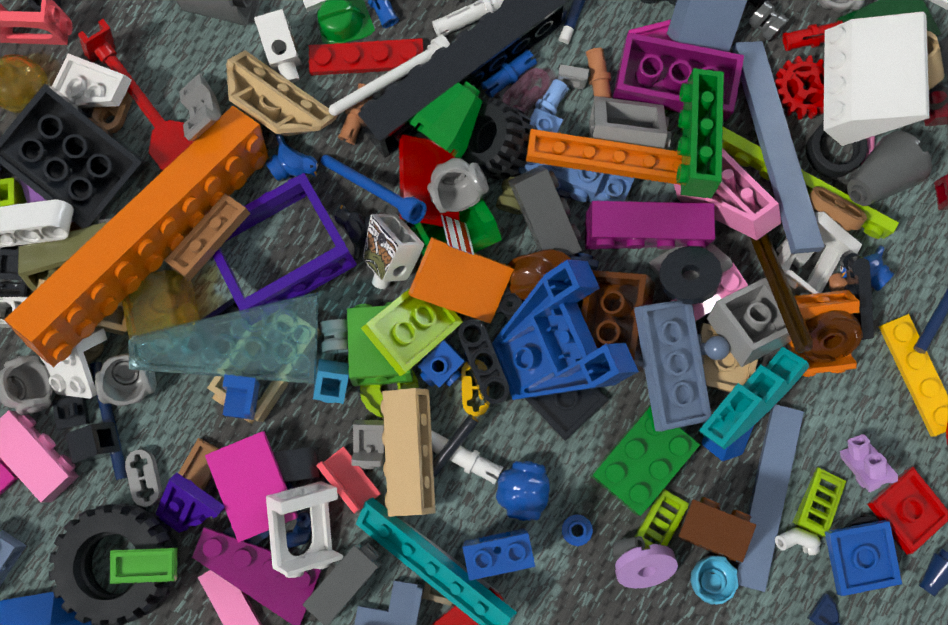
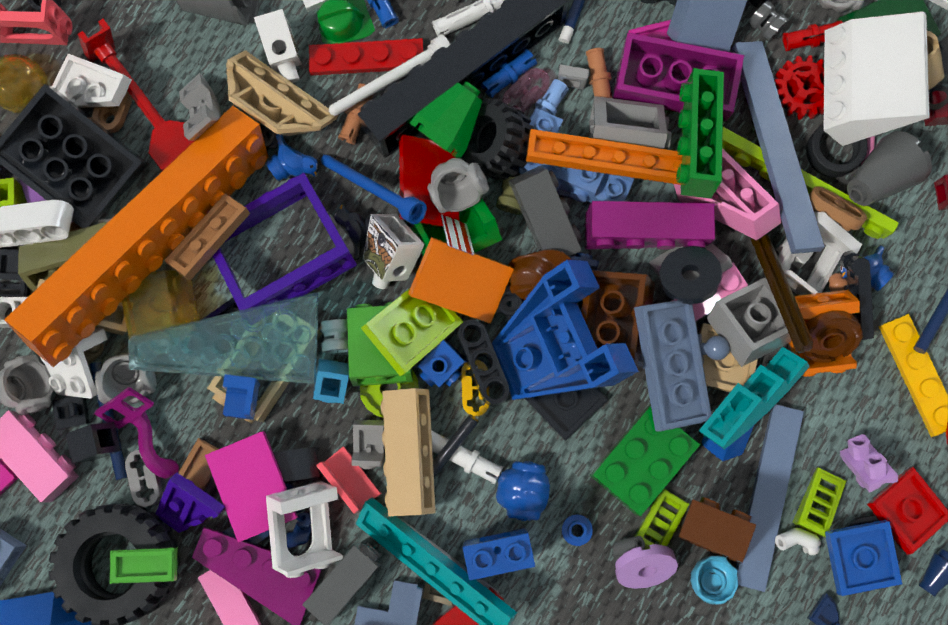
none -> magenta piece [94,387,179,478]

